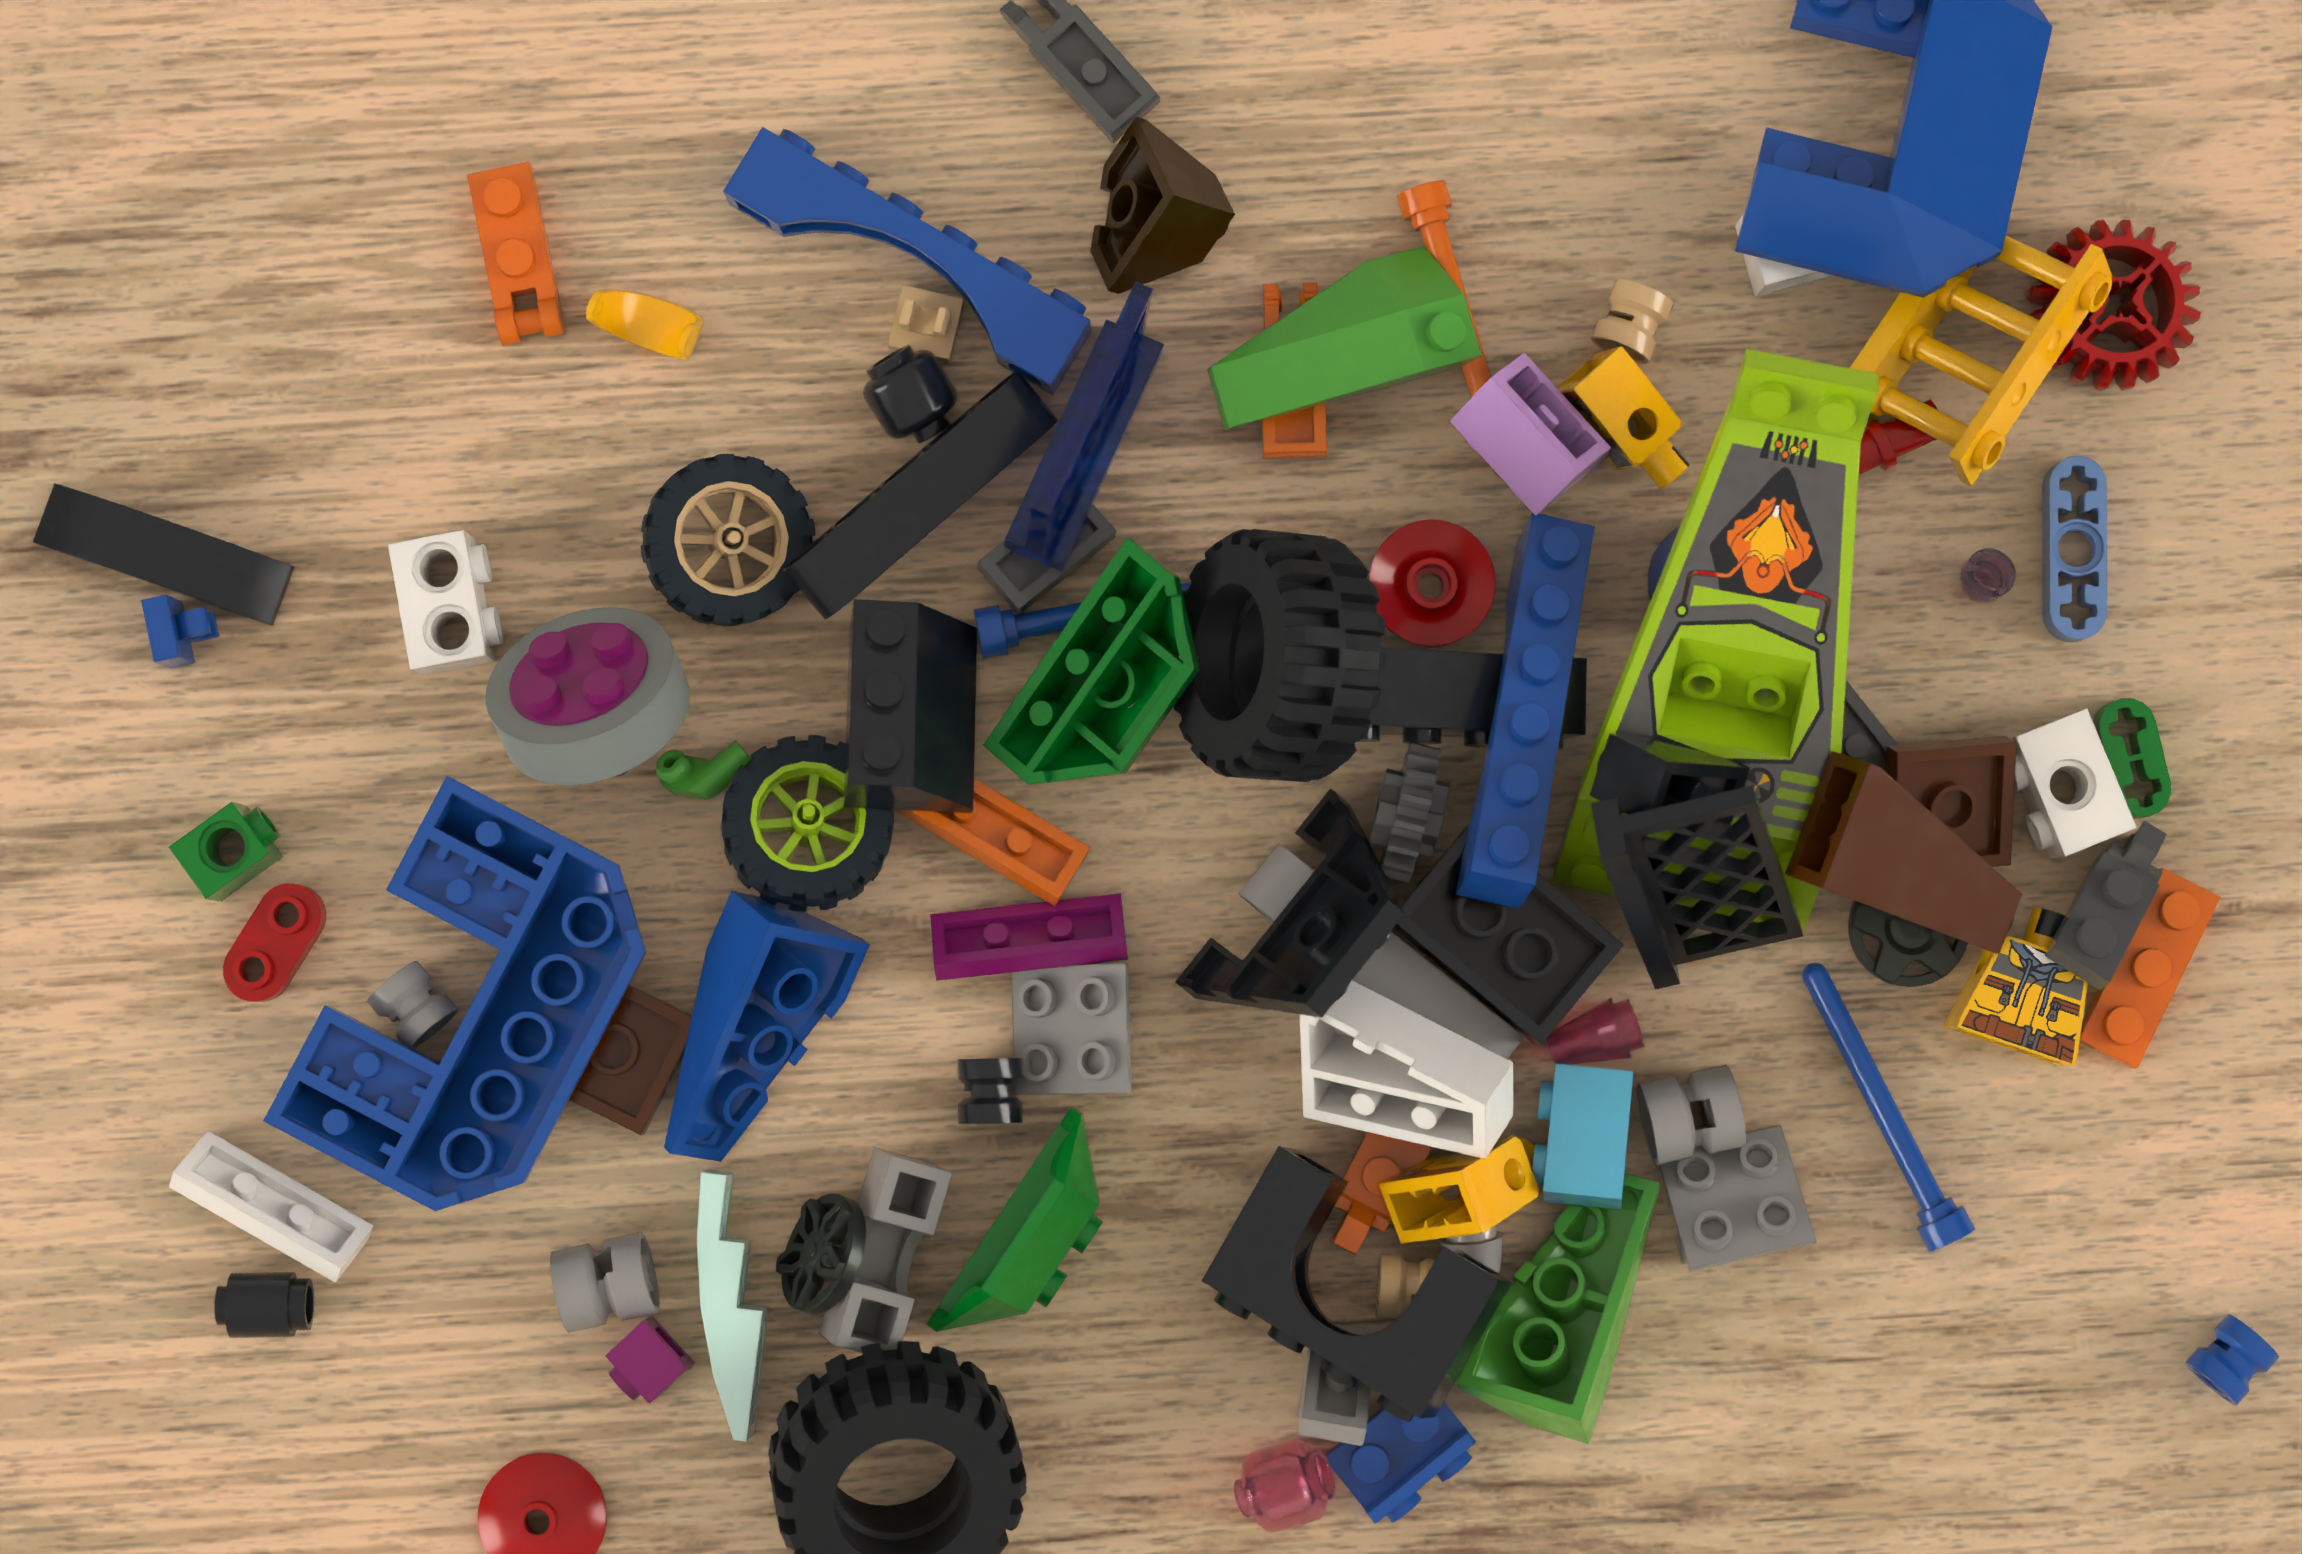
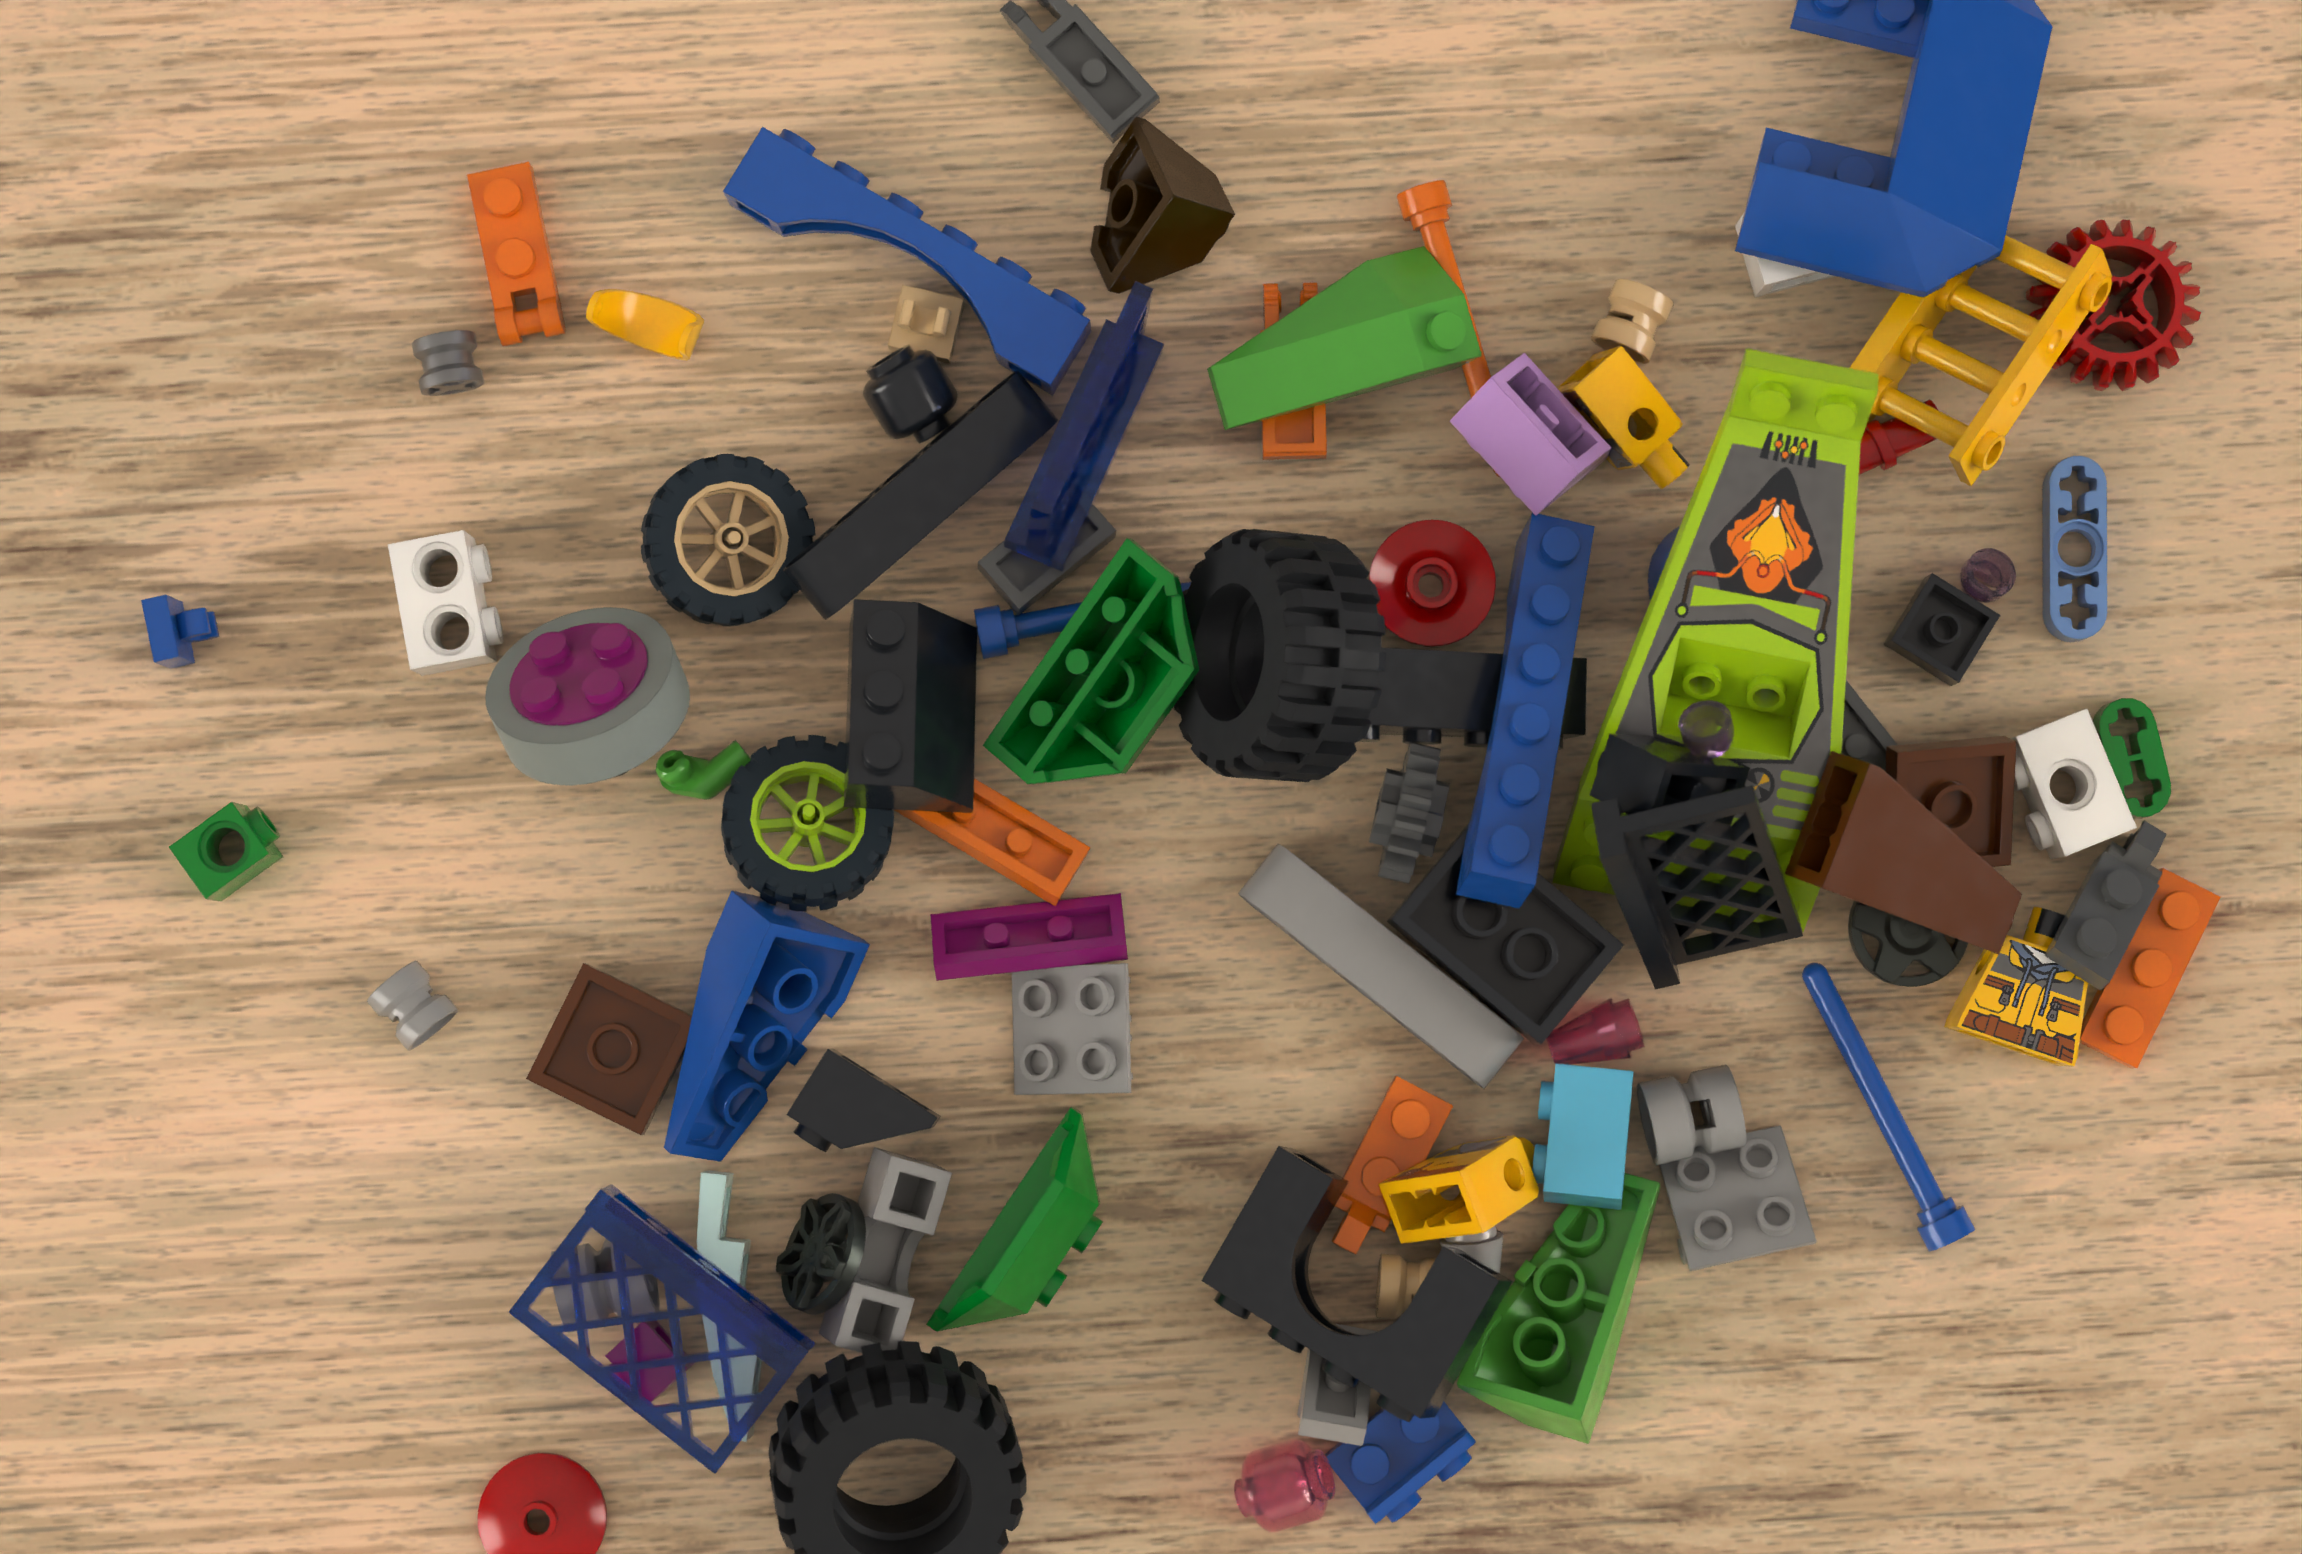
black slope [33,483,294,626] -> none
white plate [169,1131,374,1283] -> none
black brick [214,1272,314,1338] -> none
red plate [223,883,326,1002] -> none
blue slope [263,776,646,1211] -> none
black wheel [957,1058,1023,1124] -> none
black wing [1175,788,1405,1018] -> none
white wedge [1300,981,1513,1159] -> none
blue wheel [2185,1314,2279,1406] -> none
none -> flat silver wheel [412,330,484,396]
none -> clear blue fence [509,1184,816,1474]
none -> black slope [786,1049,941,1152]
none -> hinge [1678,700,1735,759]
none -> black piece [1883,573,2000,686]

